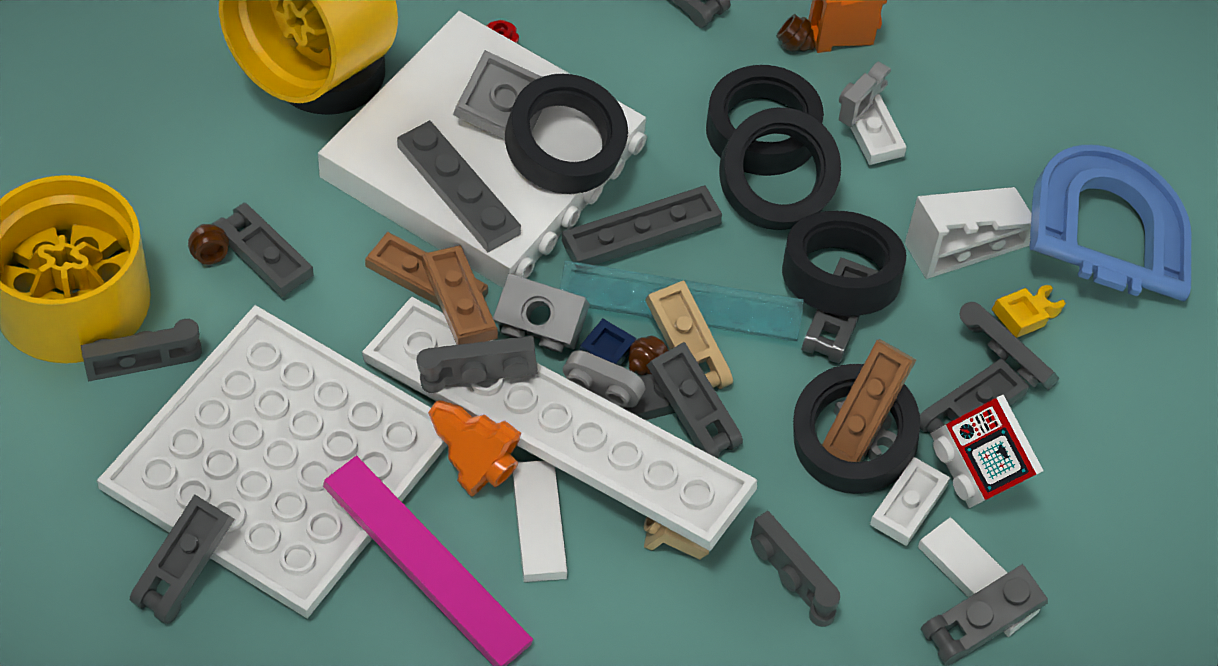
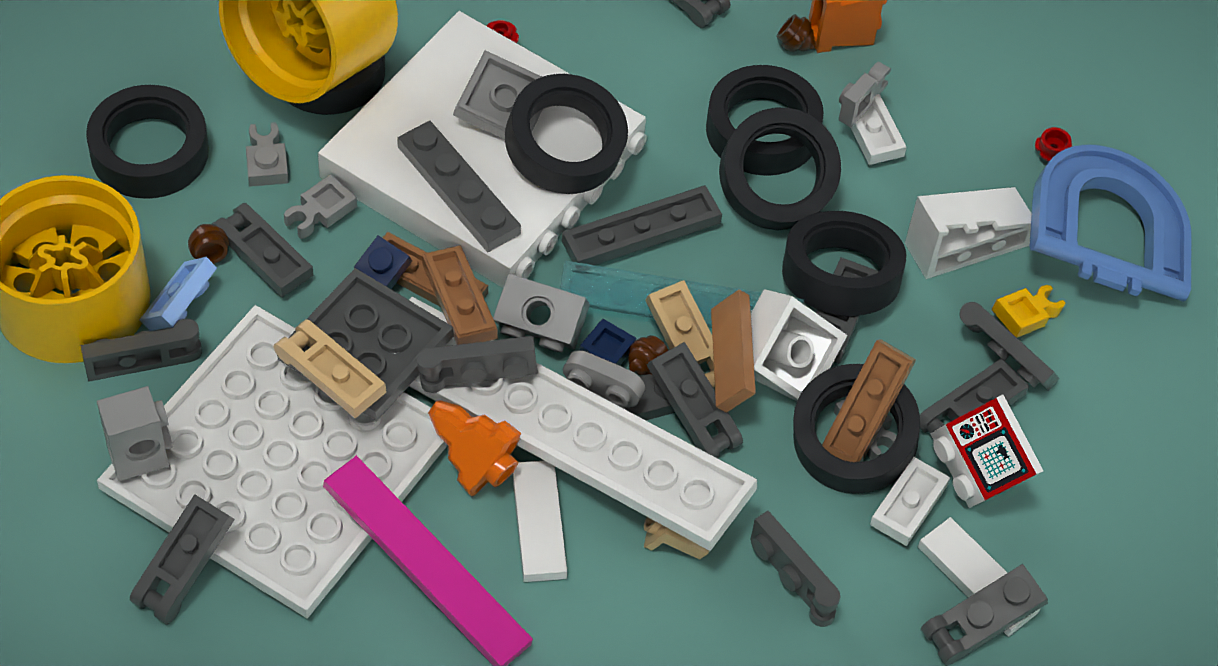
none -> black tyre [86,85,209,199]
none -> light grey brick [97,386,173,481]
none -> light blue plate [140,257,217,331]
none -> light grey plate [246,122,289,187]
none -> tan plate [273,319,386,418]
none -> dark grey plate [277,268,454,421]
none -> light grey plate [284,174,357,239]
none -> dark blue plate [354,235,412,289]
none -> medium nougat tile [711,289,756,413]
none -> white slope [751,289,848,401]
none -> red plate [1035,127,1072,162]

